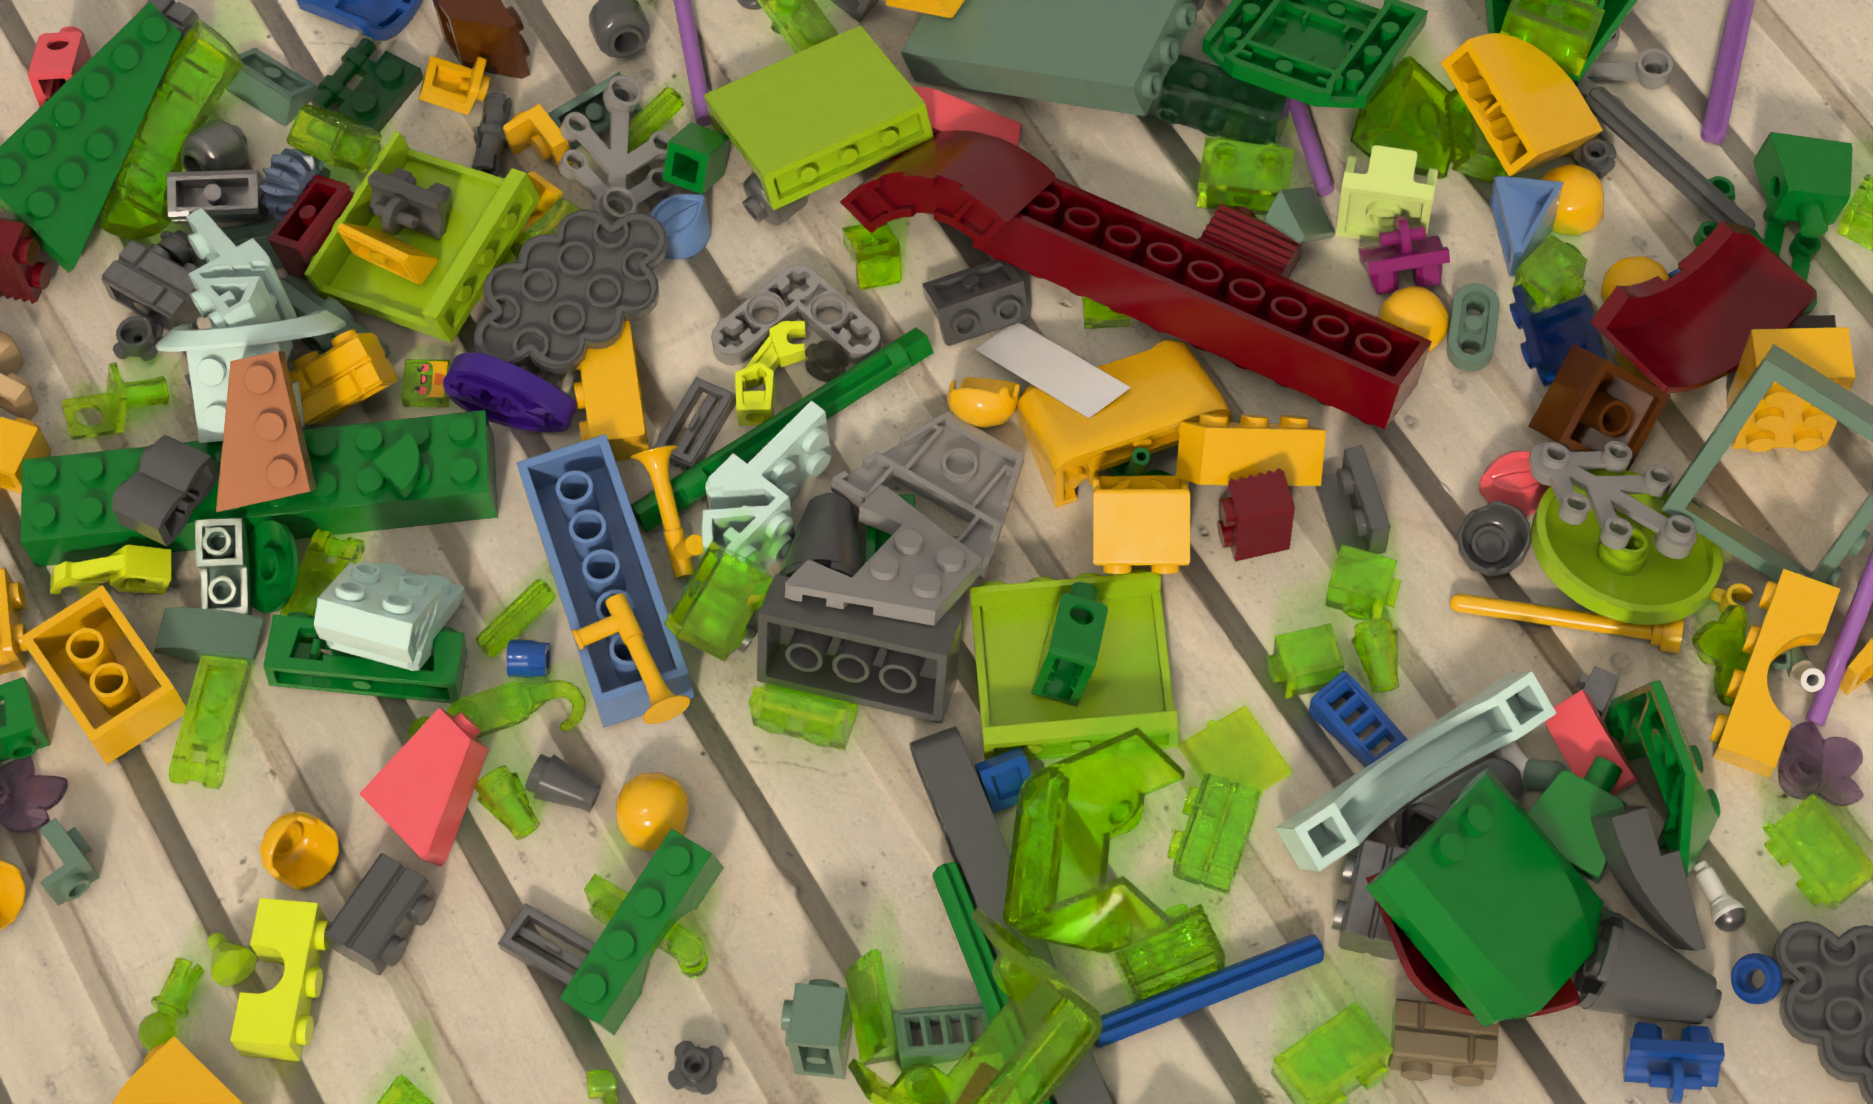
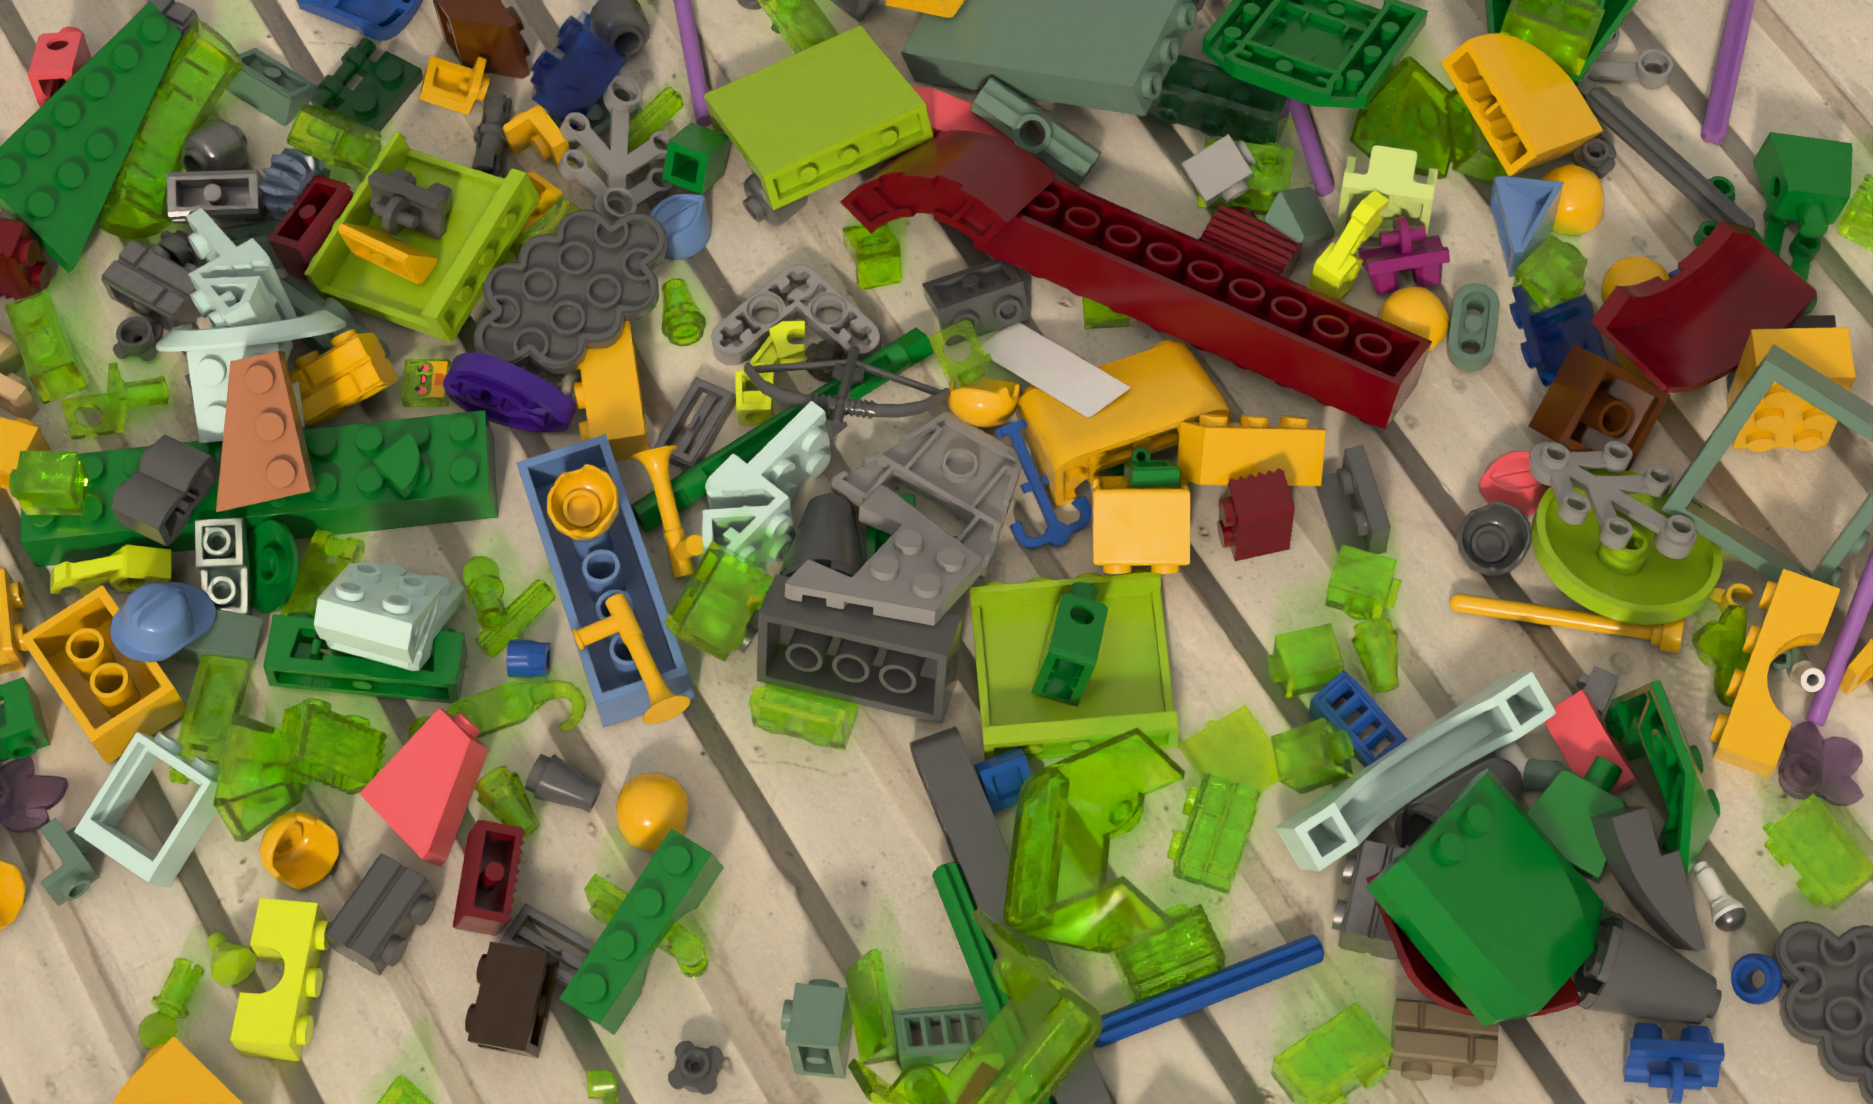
none -> clear neon green brick [4,290,87,404]
none -> clear neon green brick [9,451,89,515]
none -> light aqua window [74,731,232,887]
none -> medium blue piece [110,582,216,662]
none -> clear neon green slope [213,714,315,842]
none -> clear neon green brick [275,698,388,795]
none -> dark red brick [452,820,526,936]
none -> clear neon green pin [463,556,508,631]
none -> dark brown brick [465,942,560,1058]
none -> clear blue bracket [530,10,627,130]
none -> yellow hair [547,464,619,540]
none -> clear neon green cone [661,278,706,346]
none -> dark grey piece [744,346,950,437]
none -> clear neon green bracket [929,320,992,387]
none -> sand green piece [970,77,1102,185]
none -> blue piece [994,419,1091,549]
none -> green tile [1124,460,1180,487]
none -> light grey brick [1182,134,1256,207]
none -> clear neon green brick [1271,718,1354,794]
none -> neon yellow piece [1308,190,1389,301]

